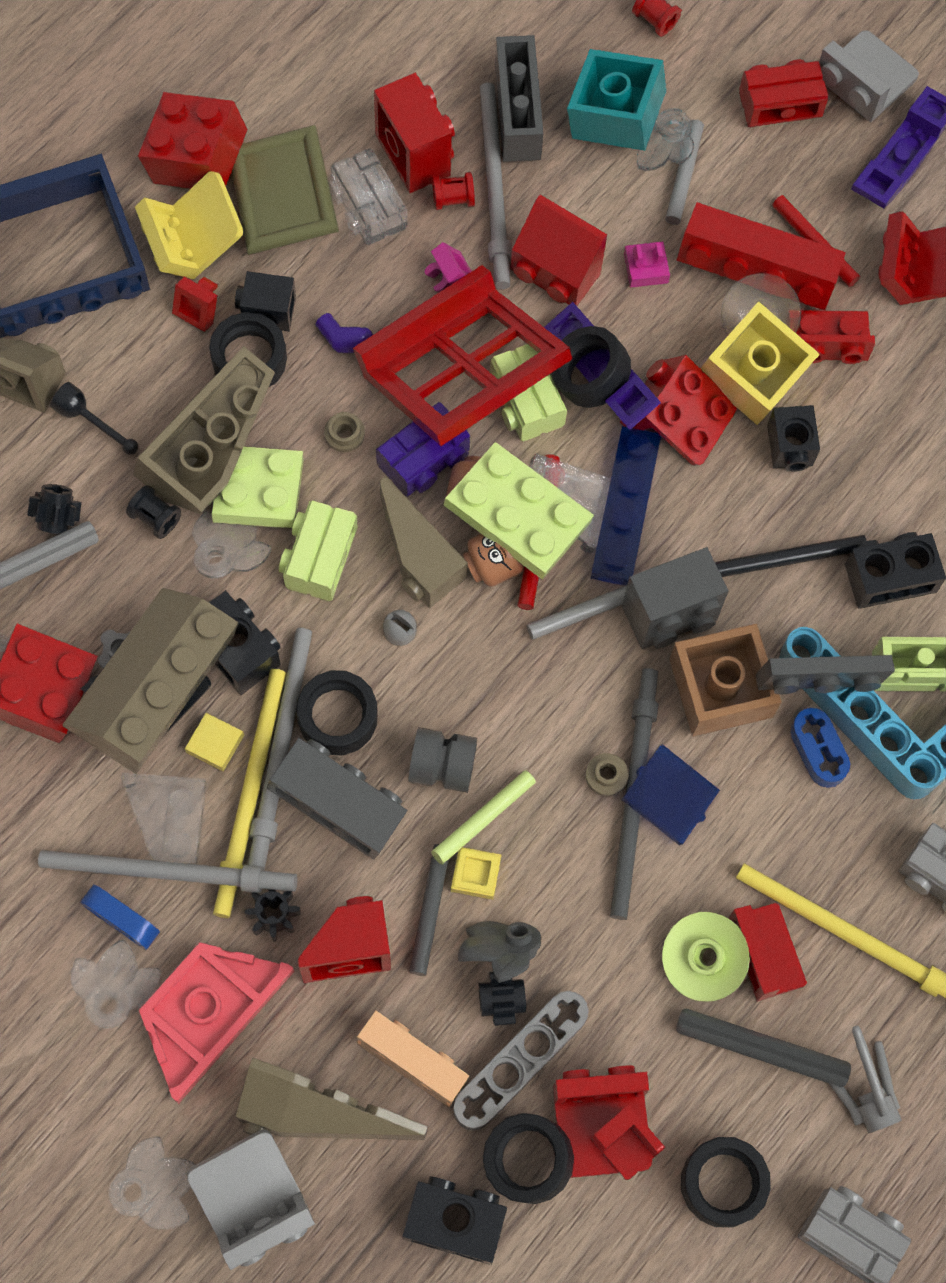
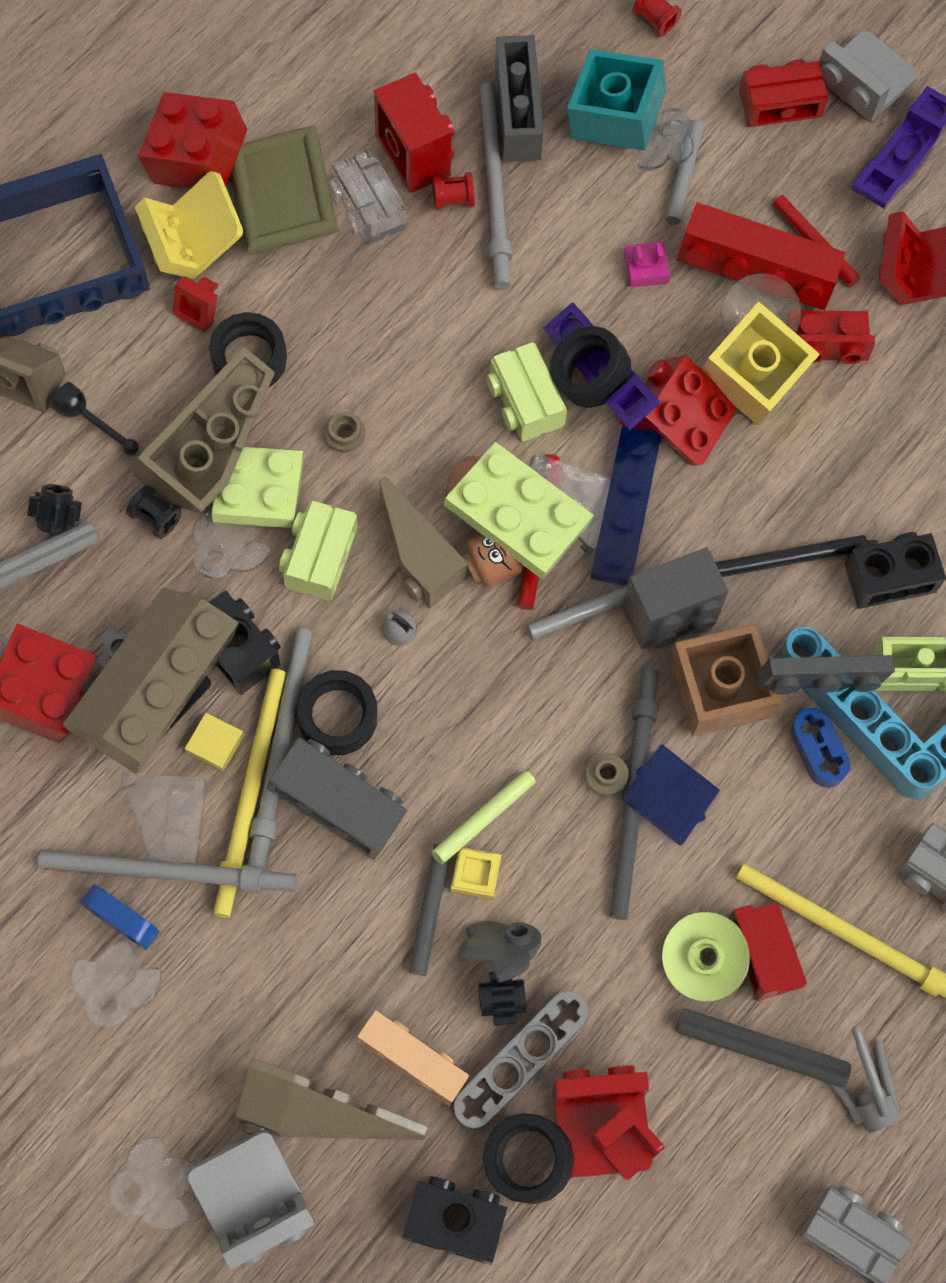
coral wing [139,943,295,1104] -> none
black brick [235,271,296,332] -> none
black gear [245,889,301,942] -> none
red slope [298,896,391,983] -> none
dark purple arm [315,313,373,353] -> none
red window [353,265,572,446] -> none
dark purple brick [376,402,470,497] -> none
dark grey wheel [408,727,478,793] -> none
dark pink tile [424,242,471,293] -> none
red slope [510,194,607,306] -> none
black tyre [681,1137,771,1228] -> none
black brick [767,405,820,472] -> none

